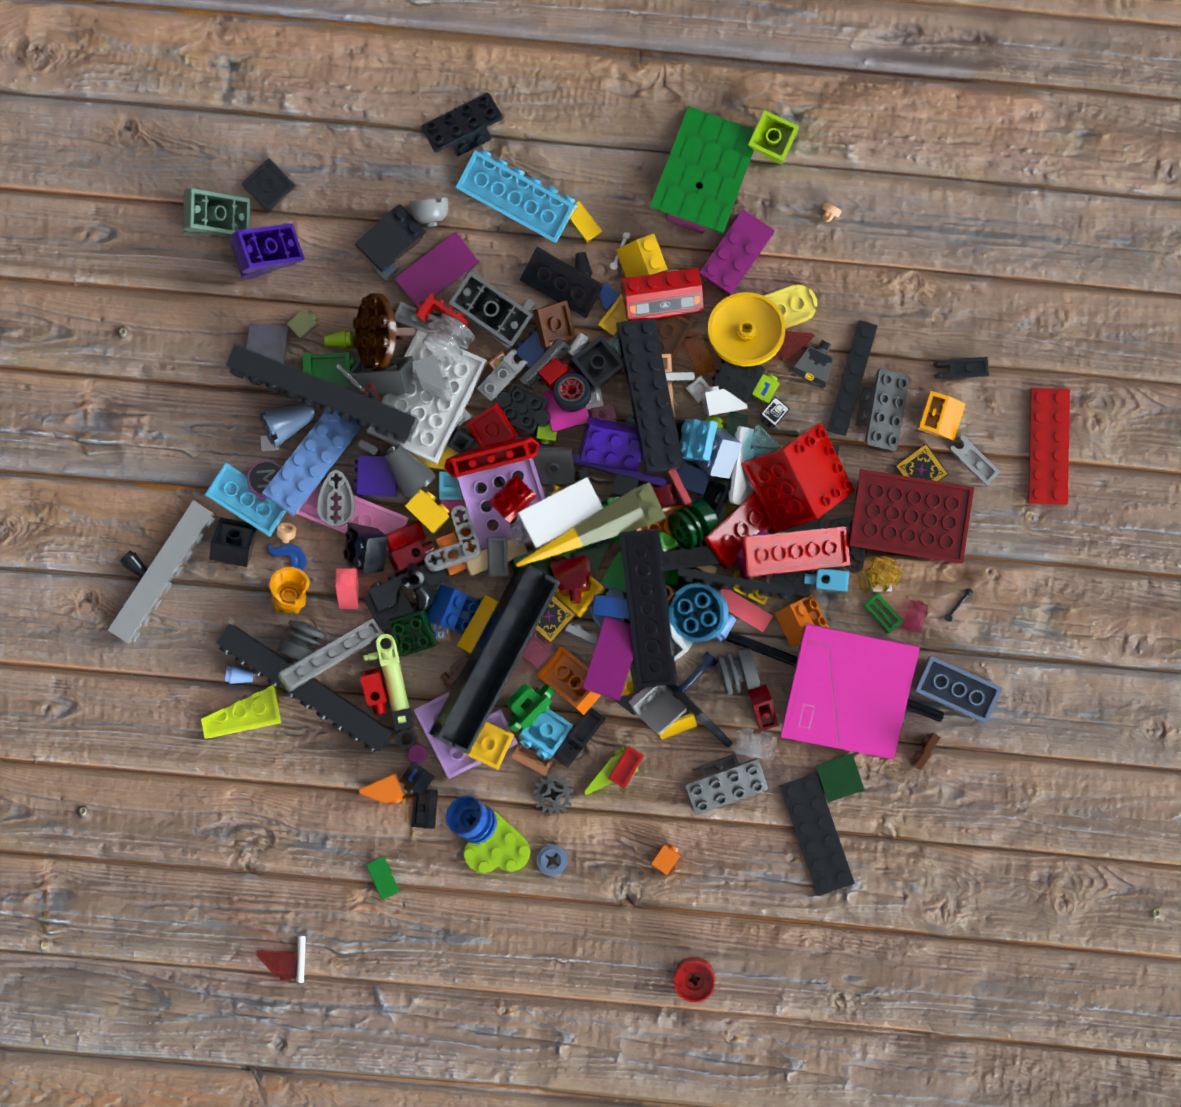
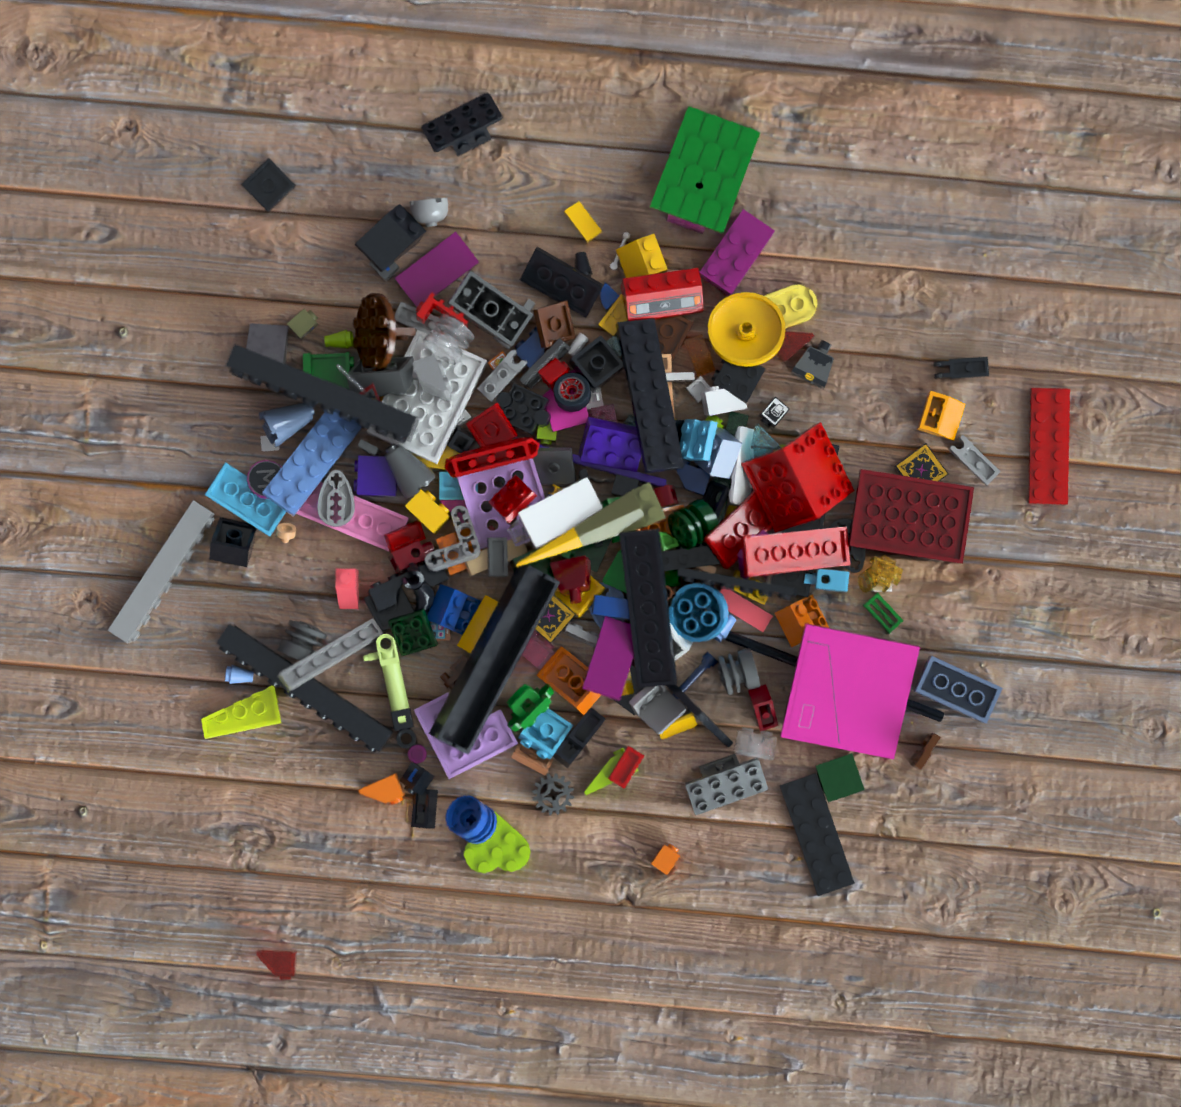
black cone [120,550,148,578] -> none
sand green brick [183,188,250,238] -> none
dark purple brick [230,223,305,279] -> none
blue piece [267,544,307,571] -> none
light orange hat [270,567,310,614] -> none
white piece [296,936,305,982] -> none
black slope [343,523,388,575] -> none
red torso [360,667,387,715] -> none
green tile [366,856,400,900] -> none
medium azure bracket [456,149,578,243] -> none
yellow tile [463,721,515,770] -> none
sand blue gear [537,845,568,876] -> none
coral tile [668,470,692,506] -> none
red wheel [674,957,715,1003] -> none
lime slope [748,110,799,165] -> none
lime brick [751,373,780,405] -> none
light nougat tile [821,202,841,222] -> none
black plate [827,320,878,437] -> none
dark grey bracket [856,369,910,451] -> none
clear pink bracket [902,600,928,633] -> none
black hinge [945,588,973,622] -> none

